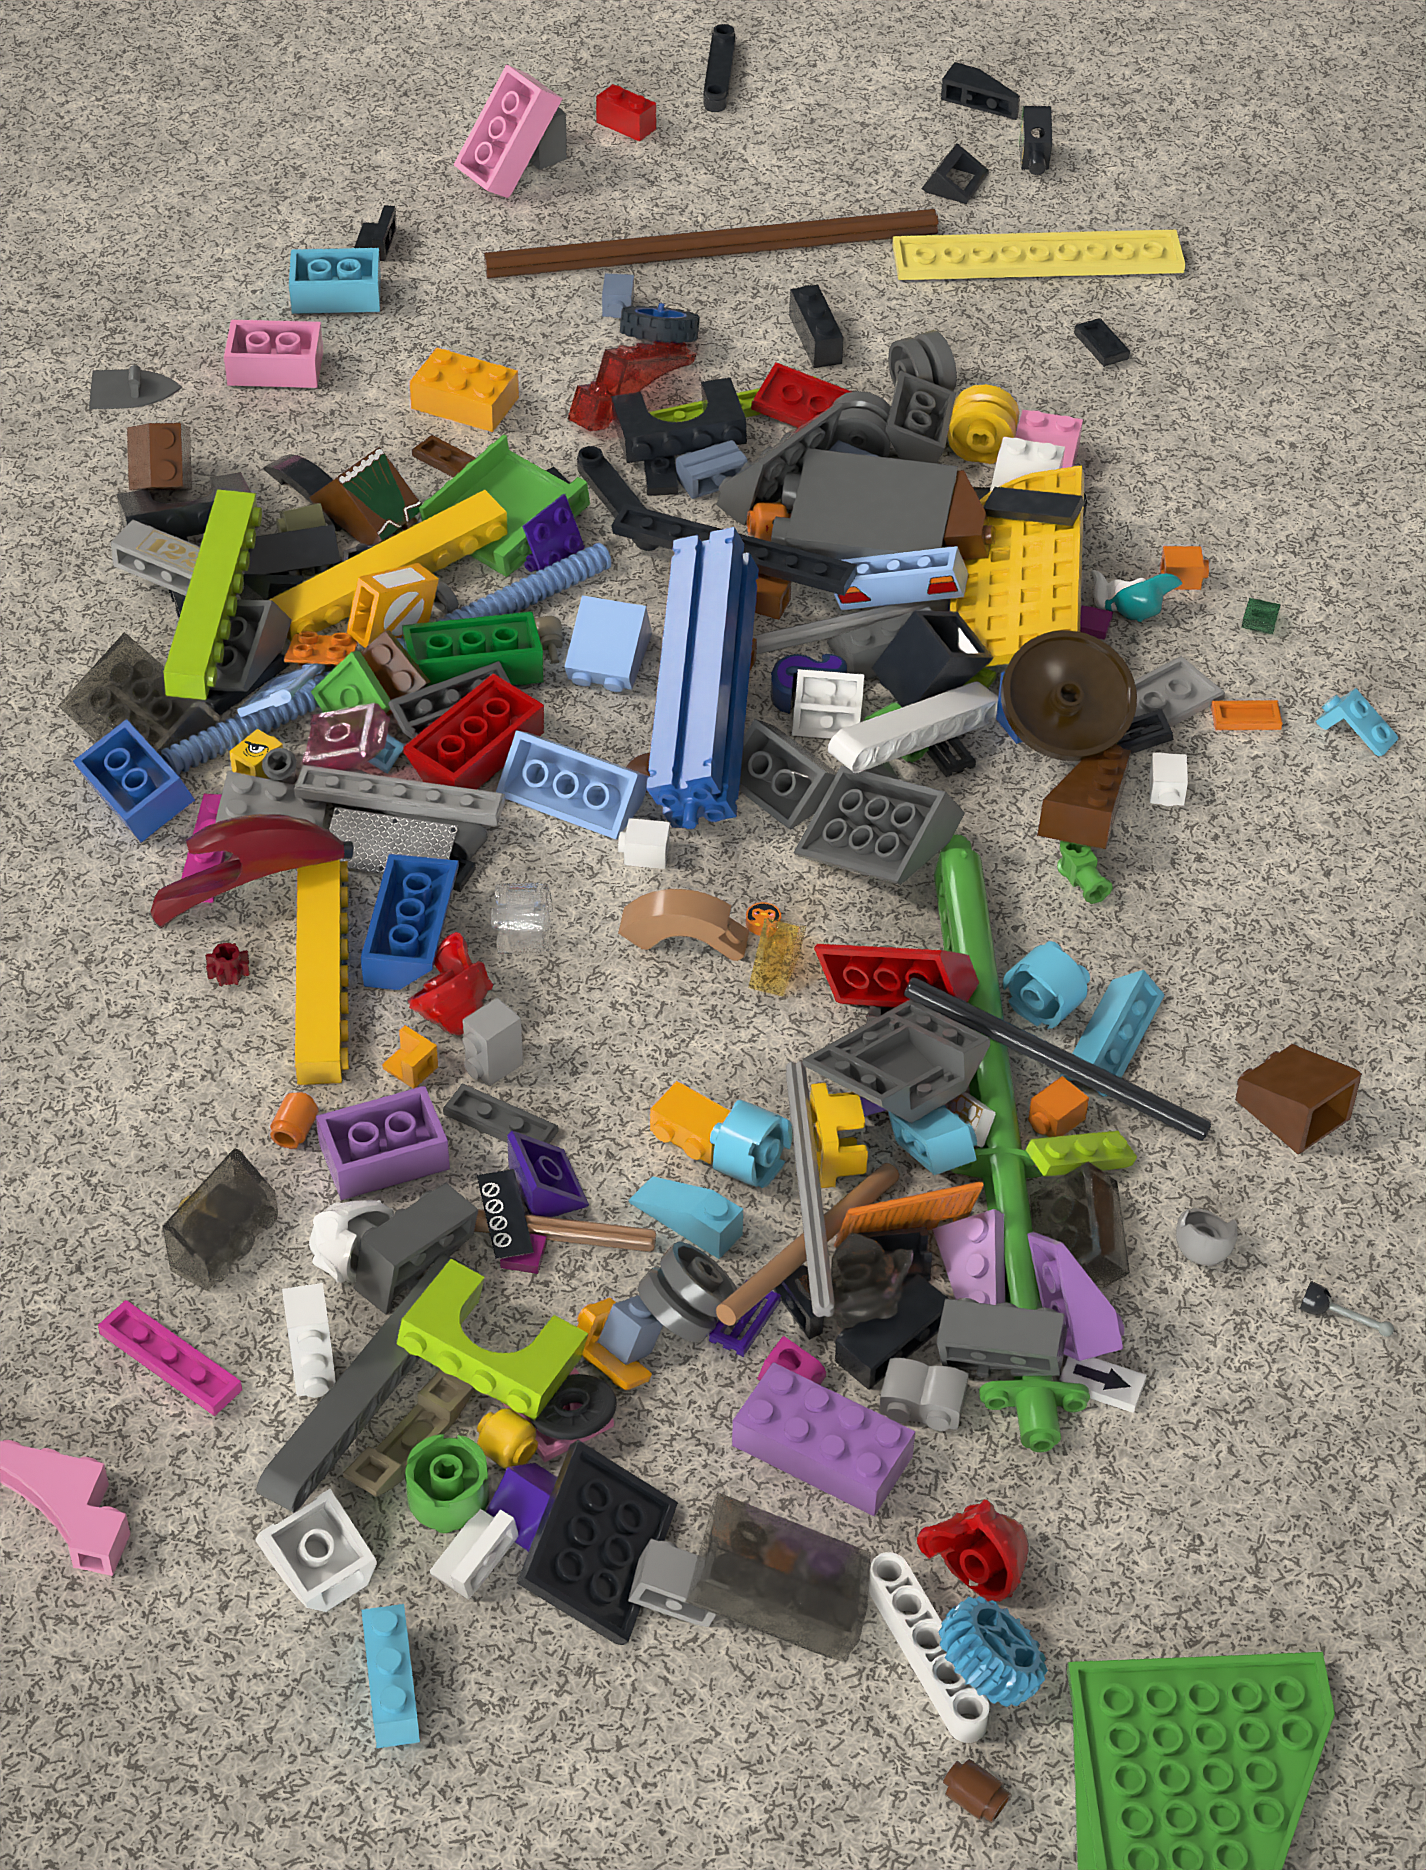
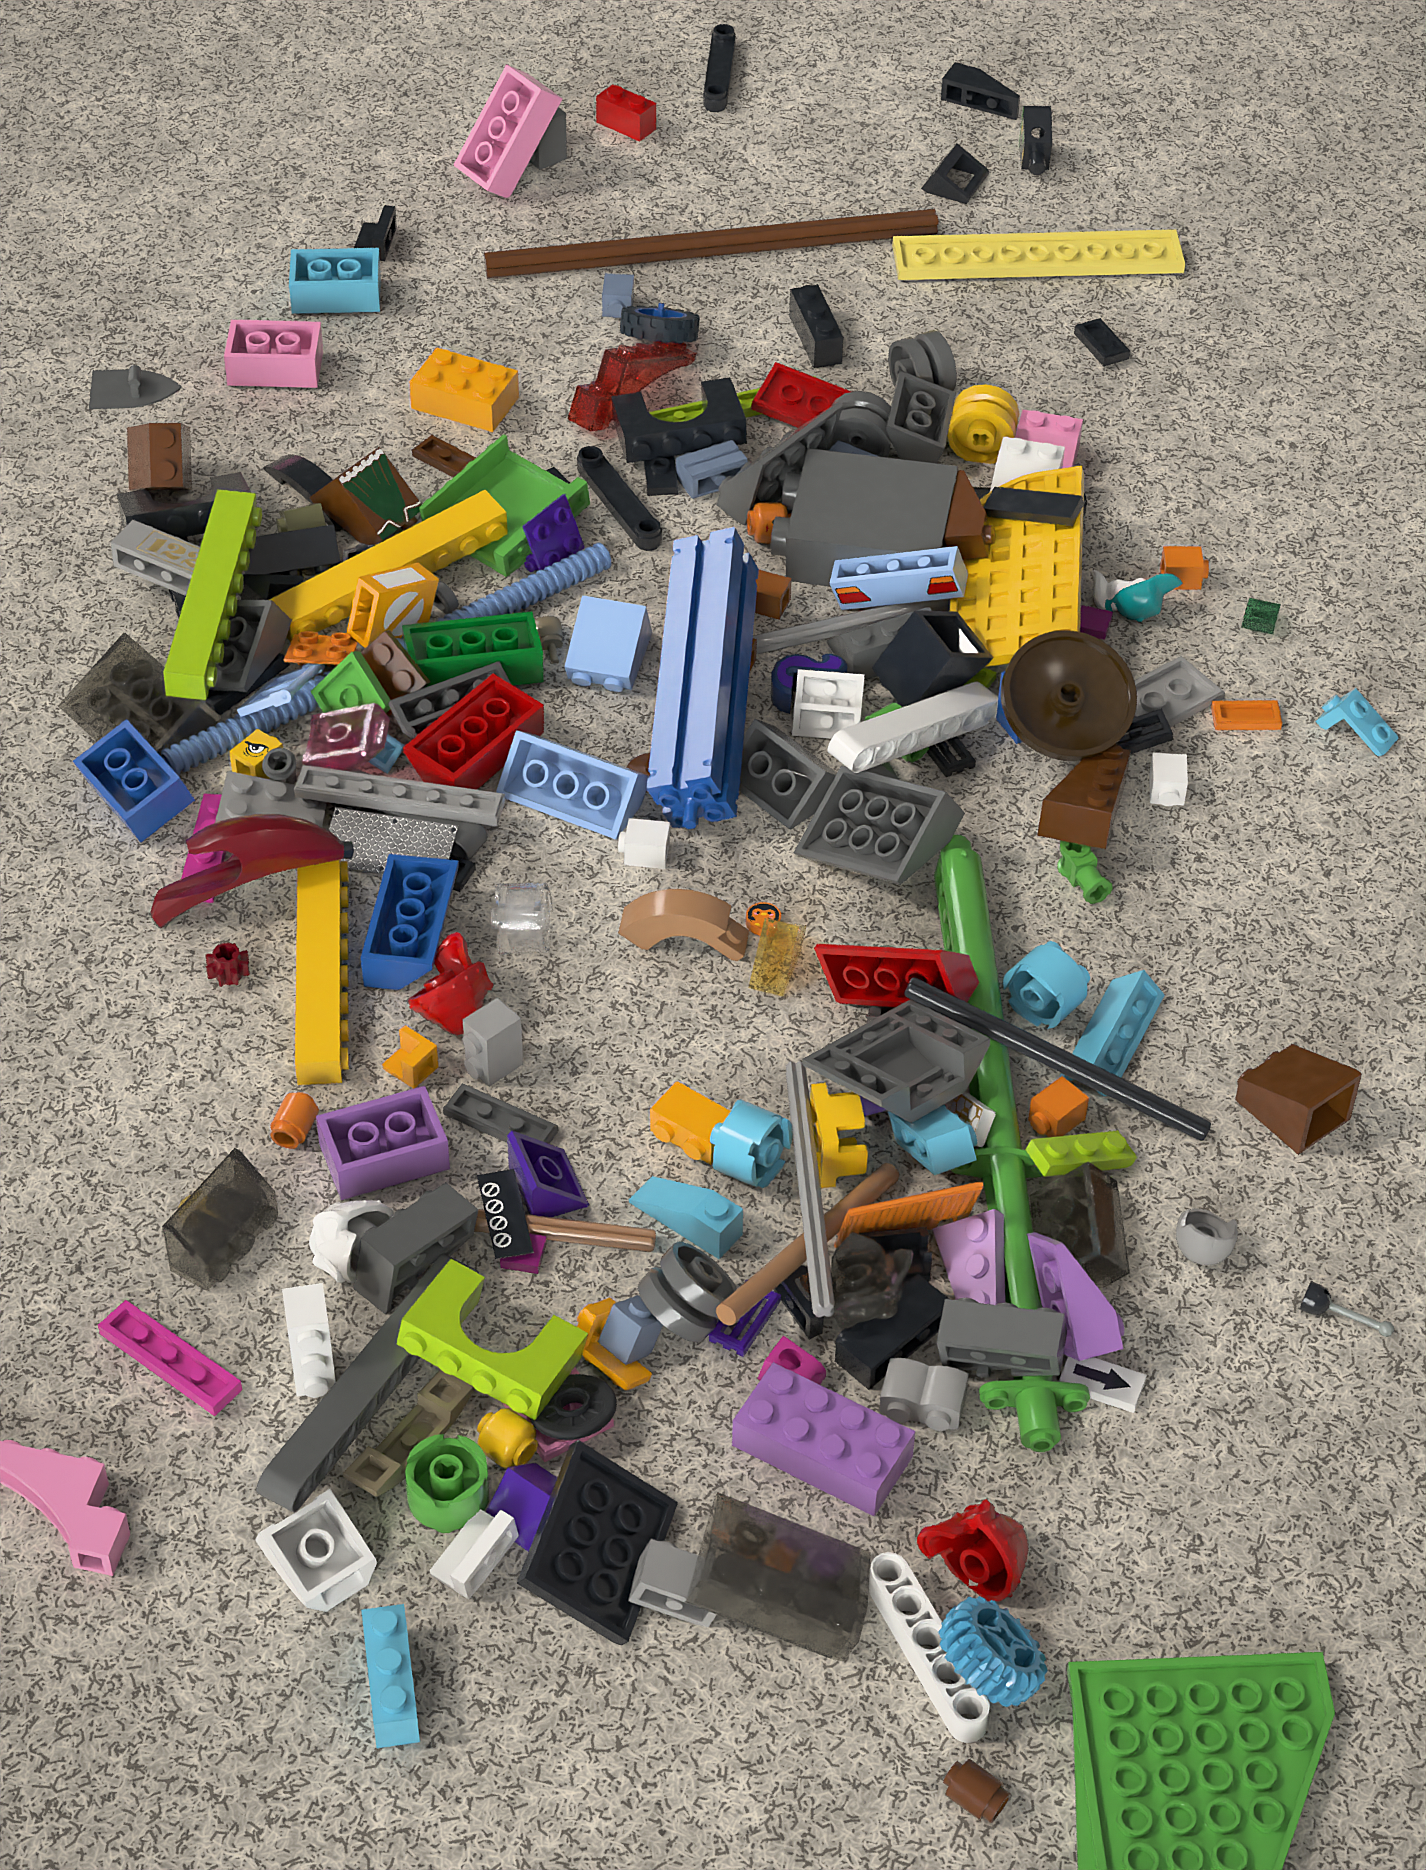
black plate [611,503,858,596] -> none

